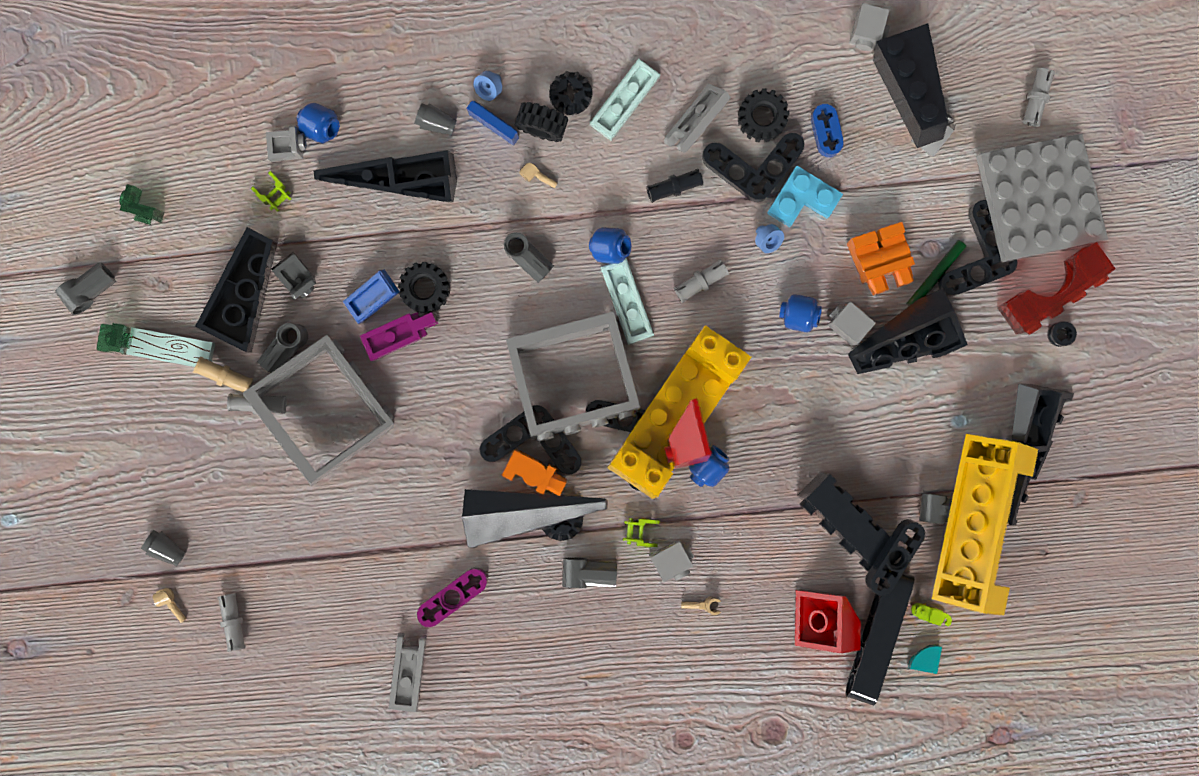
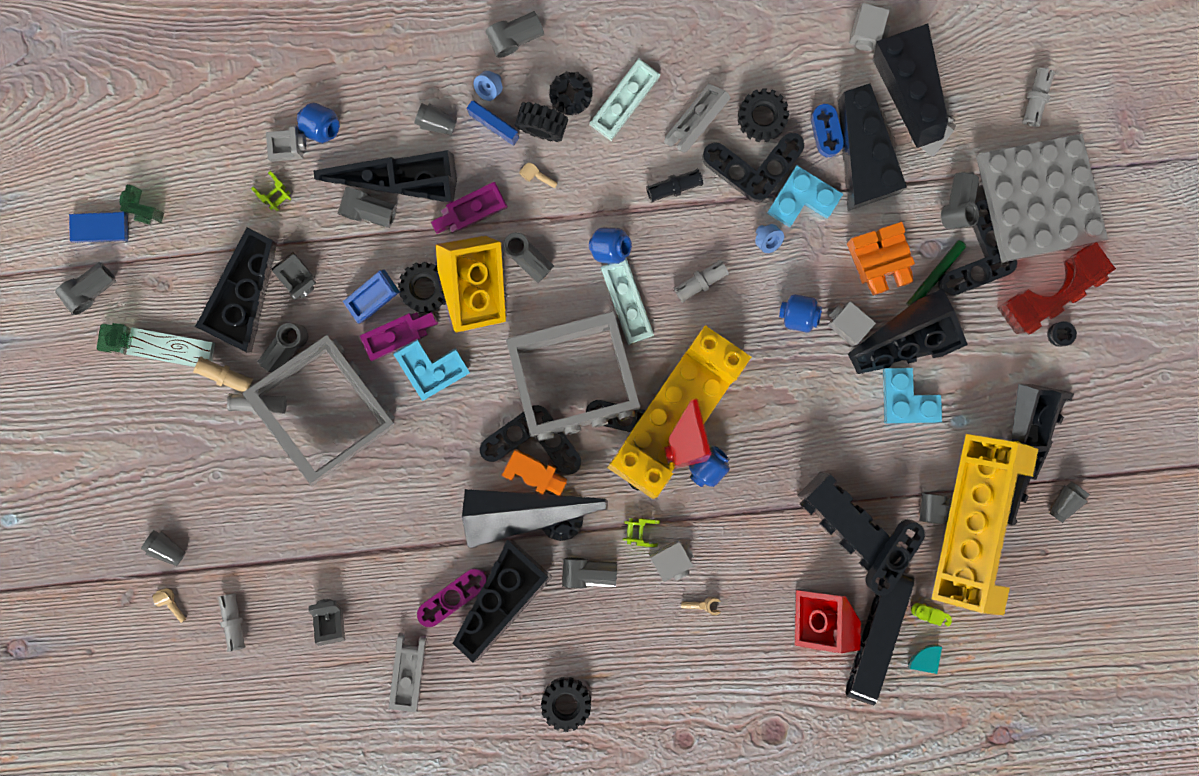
none -> blue tile [69,212,128,243]
none -> dark grey bracket [308,599,345,646]
none -> dark grey piece [337,187,397,228]
none -> medium azure plate [393,339,470,401]
none -> magenta hinge [431,182,508,234]
none -> yellow slope [436,235,506,332]
none -> black wedge [452,539,553,663]
none -> dark grey piece [485,11,544,58]
none -> black tyre [541,677,591,732]
none -> black wedge [838,83,907,211]
none -> medium azure plate [883,368,942,424]
none -> dark grey piece [941,172,979,229]
none -> dark grey cone [1049,481,1090,523]

